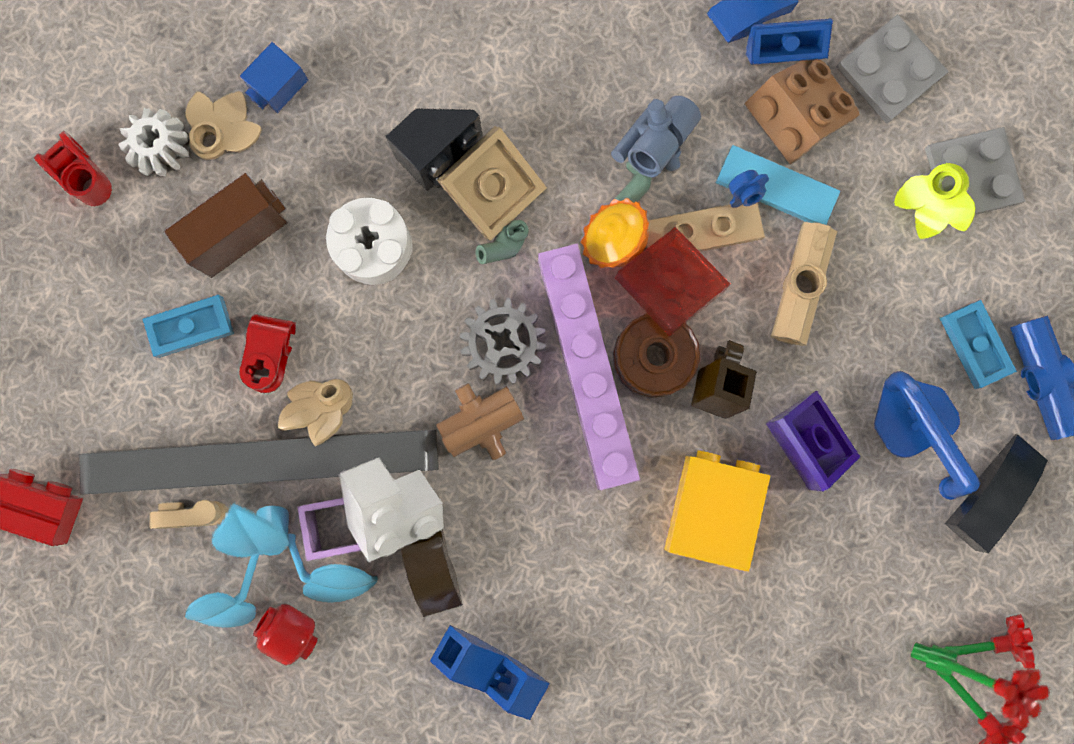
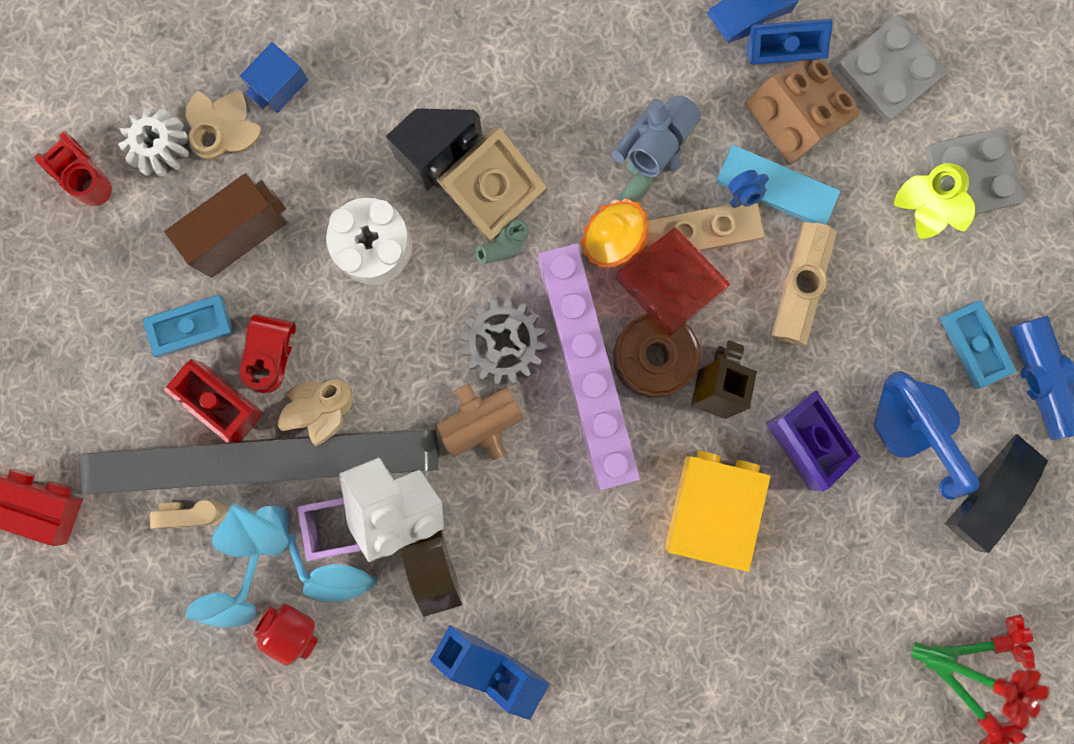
none -> red brick [164,359,264,443]

